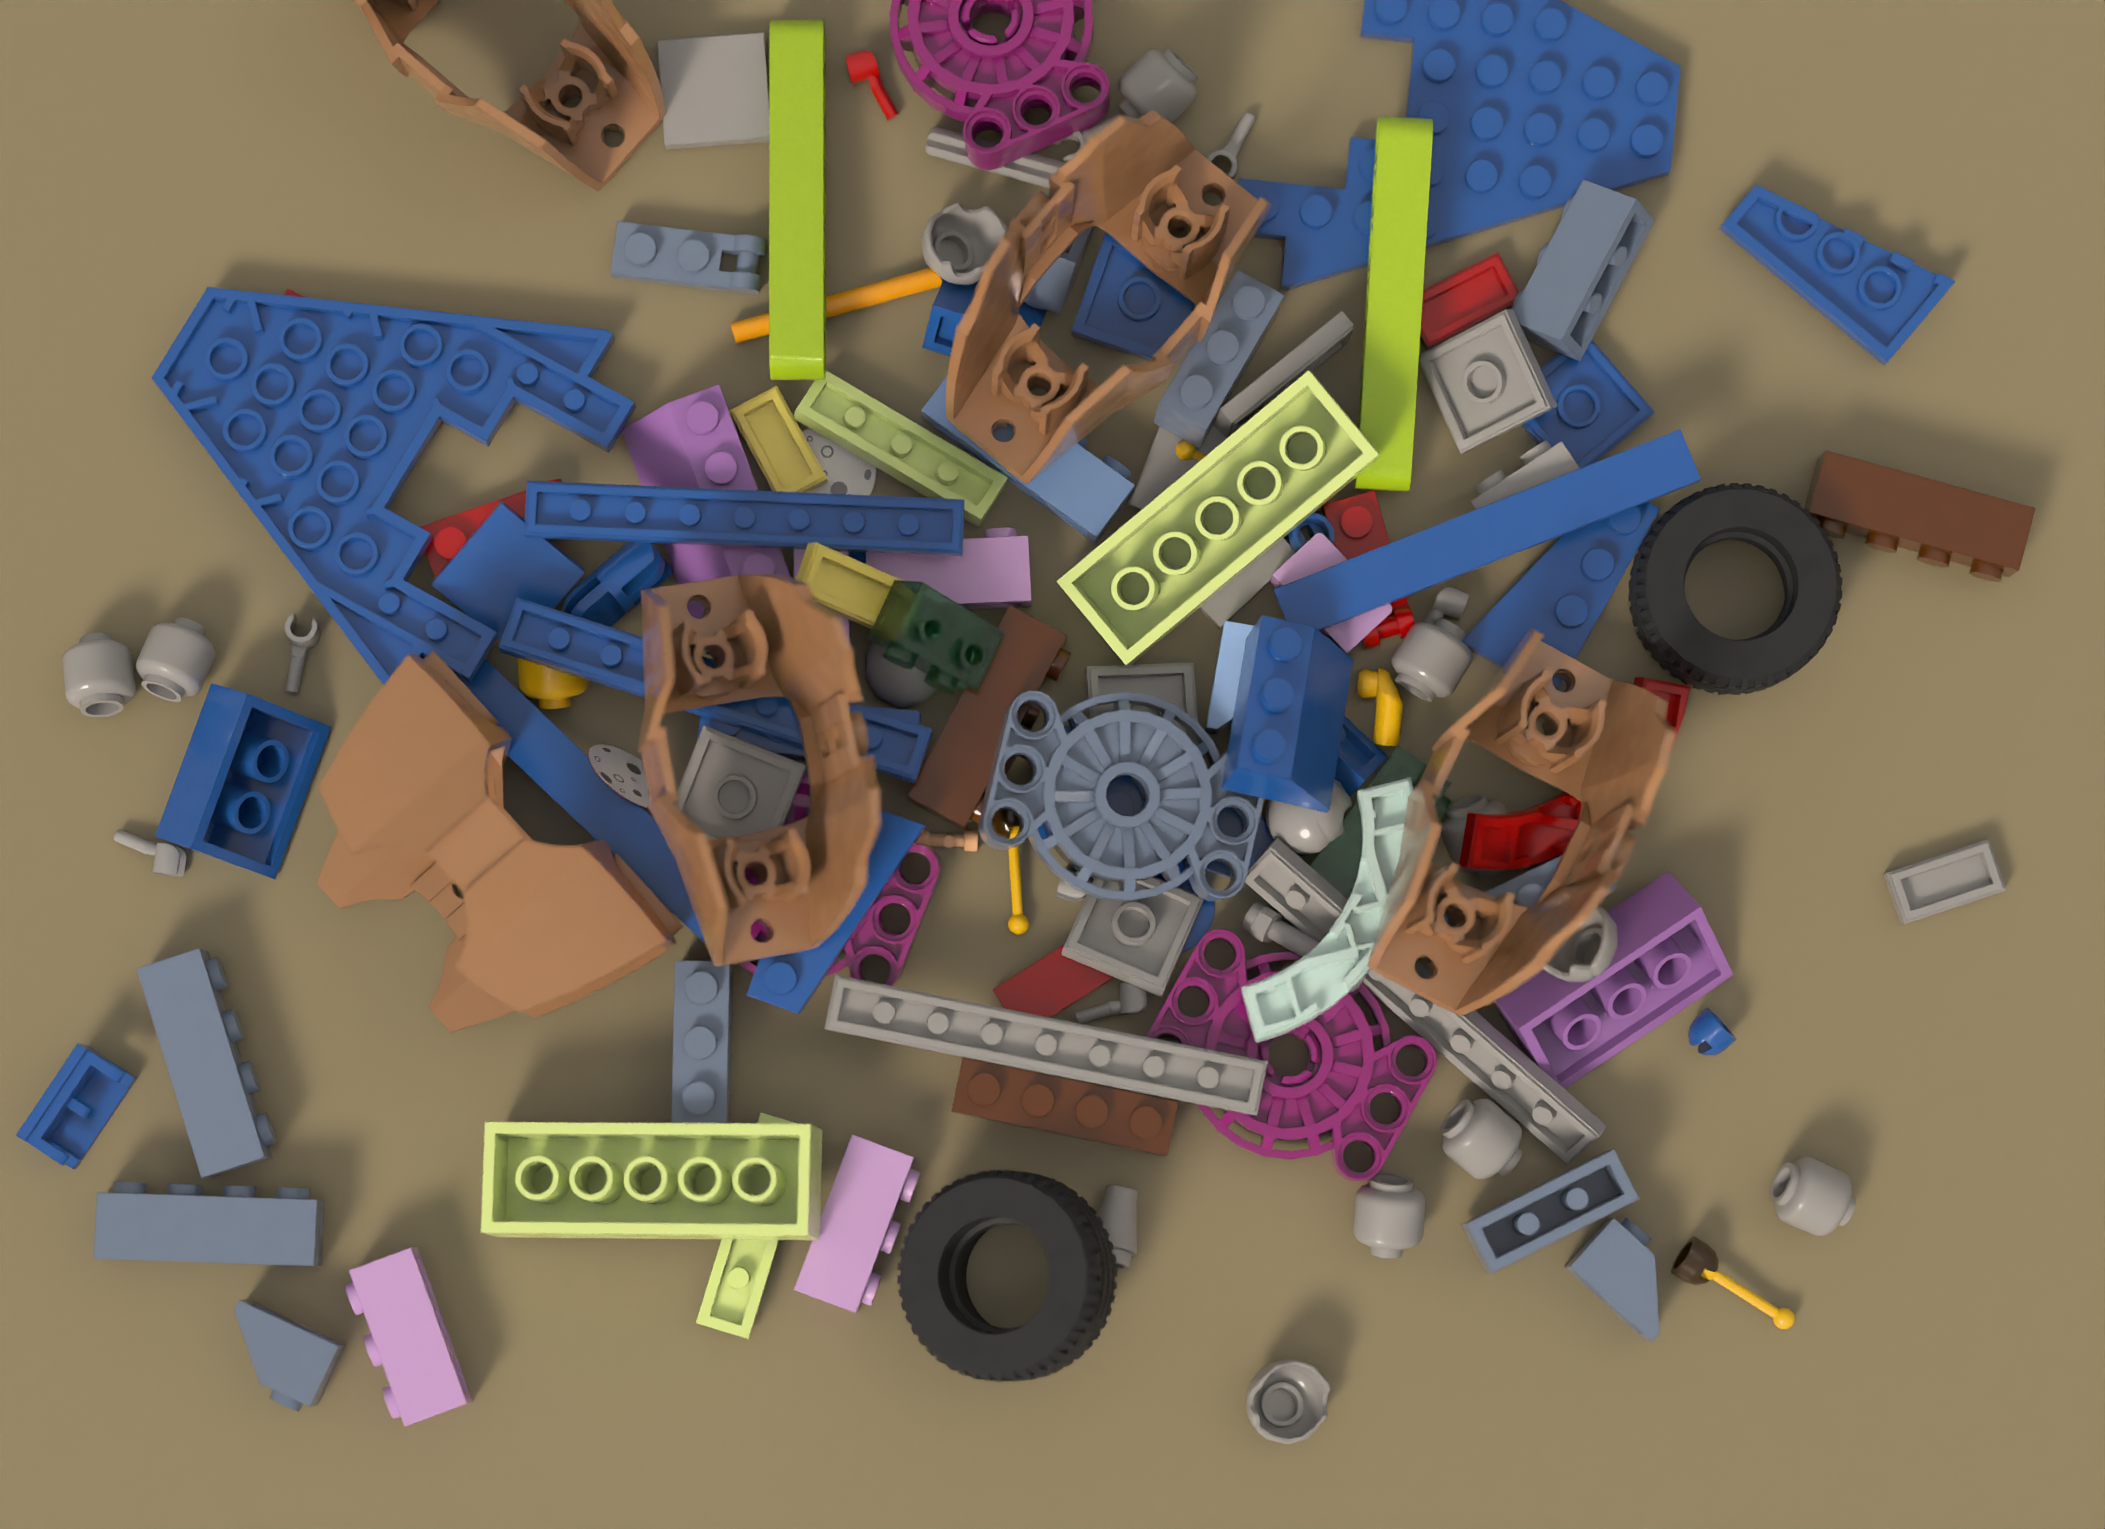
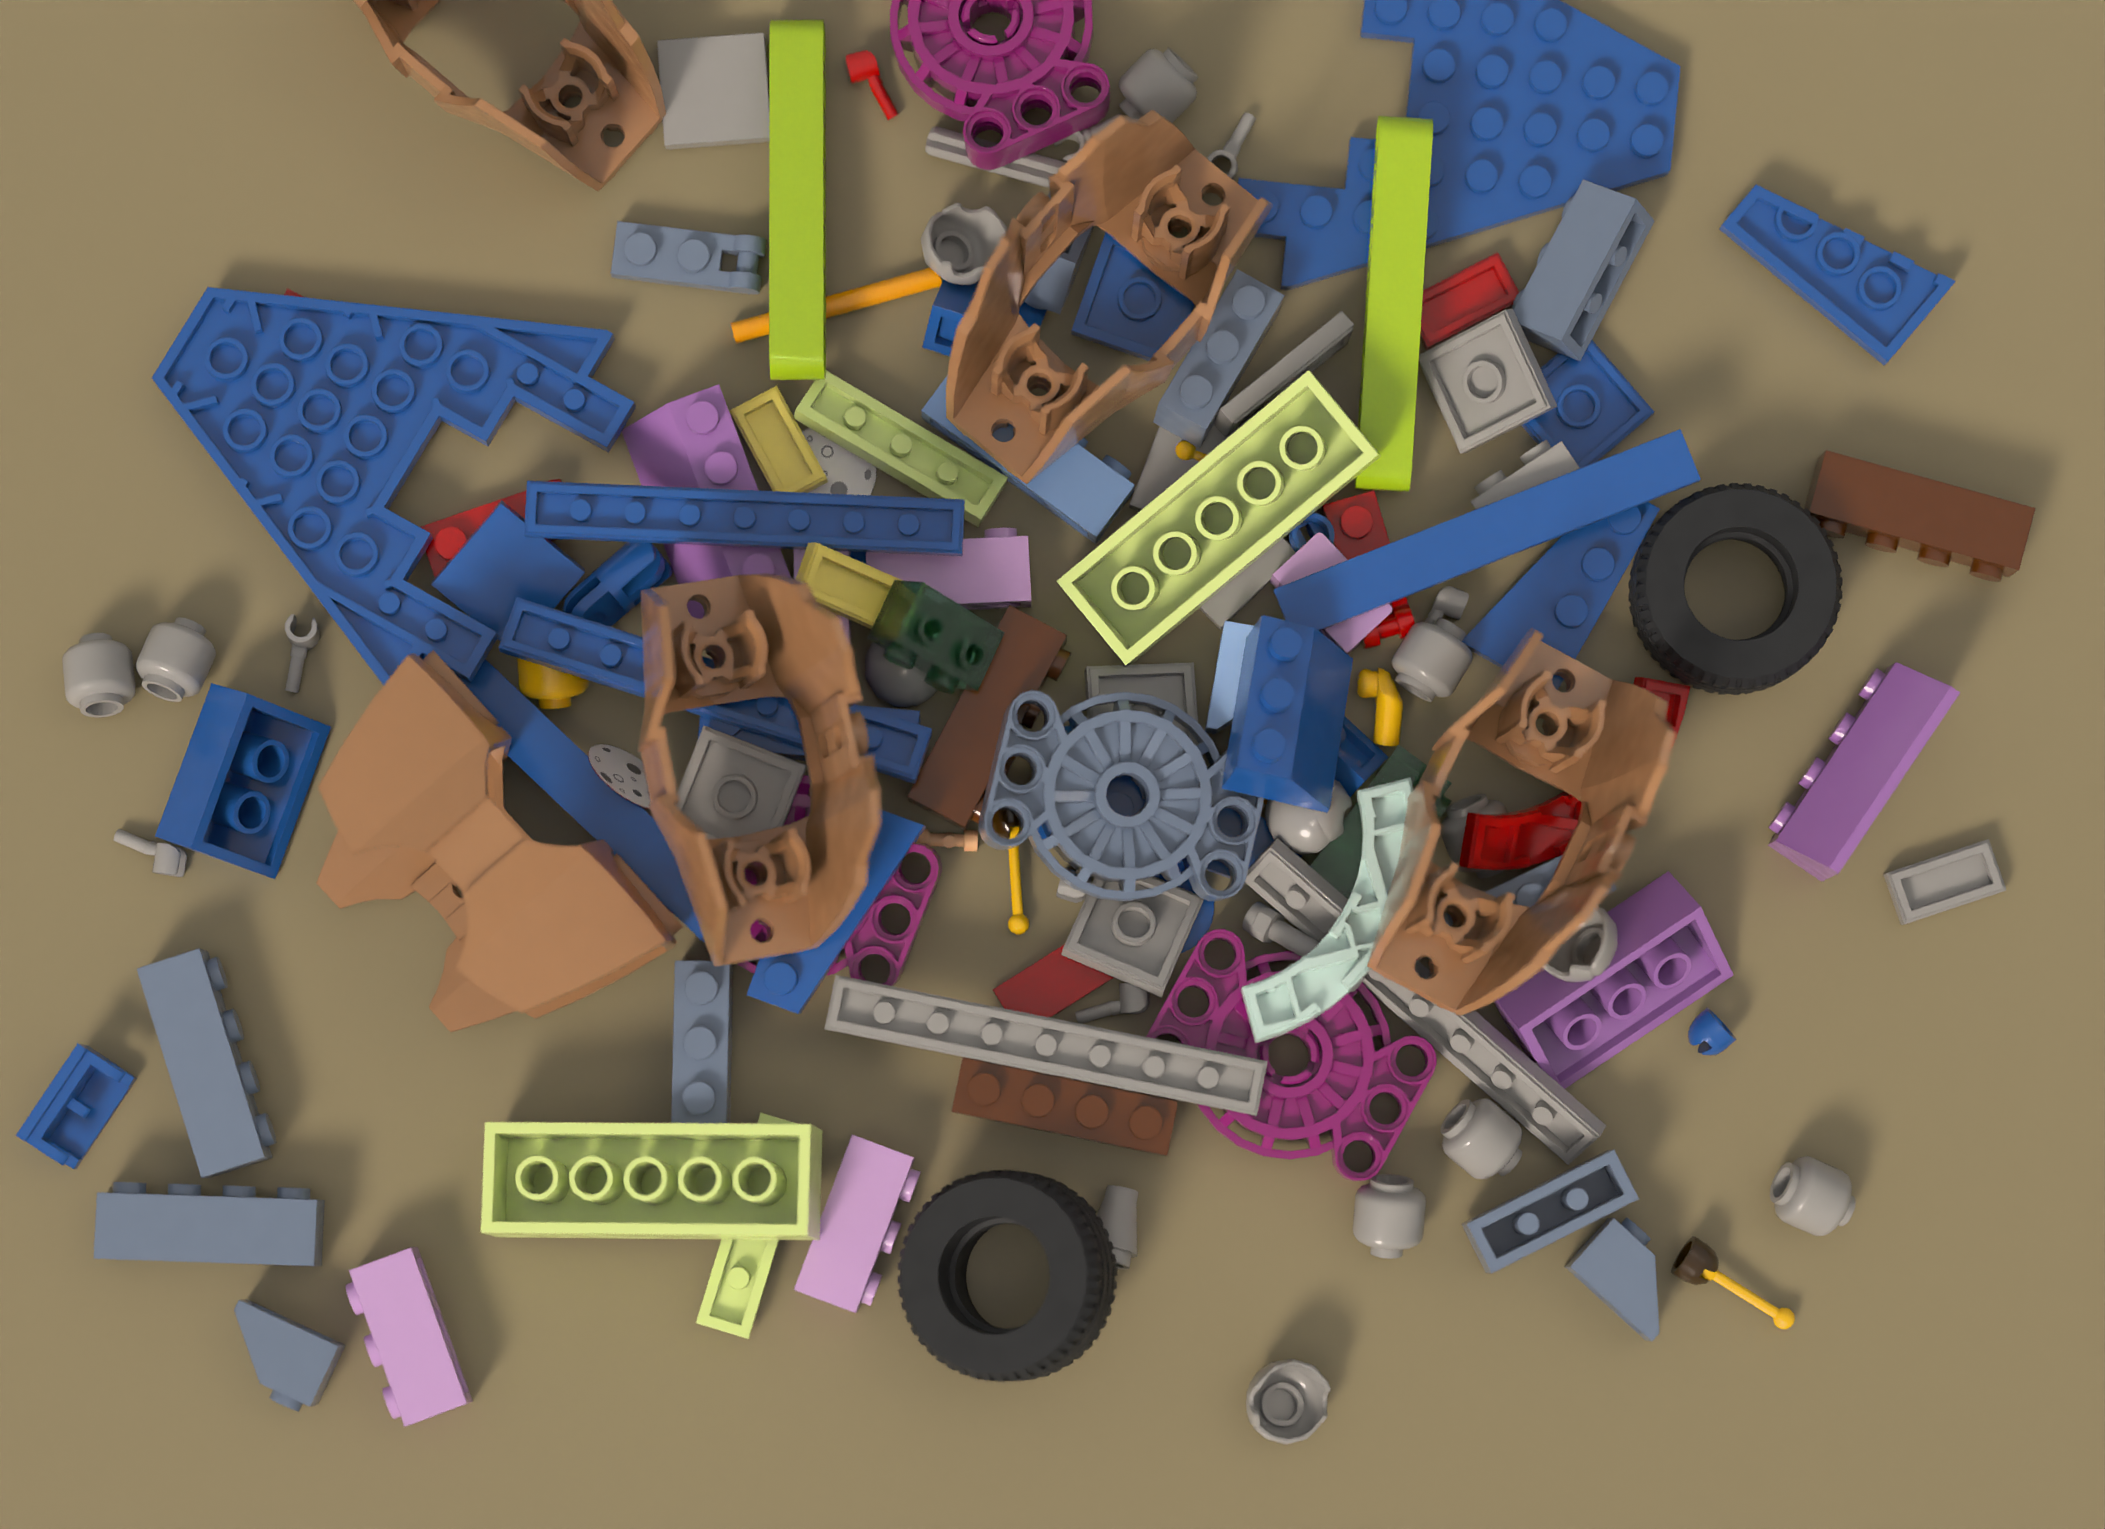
none -> medium lavender slope [1768,662,1960,882]

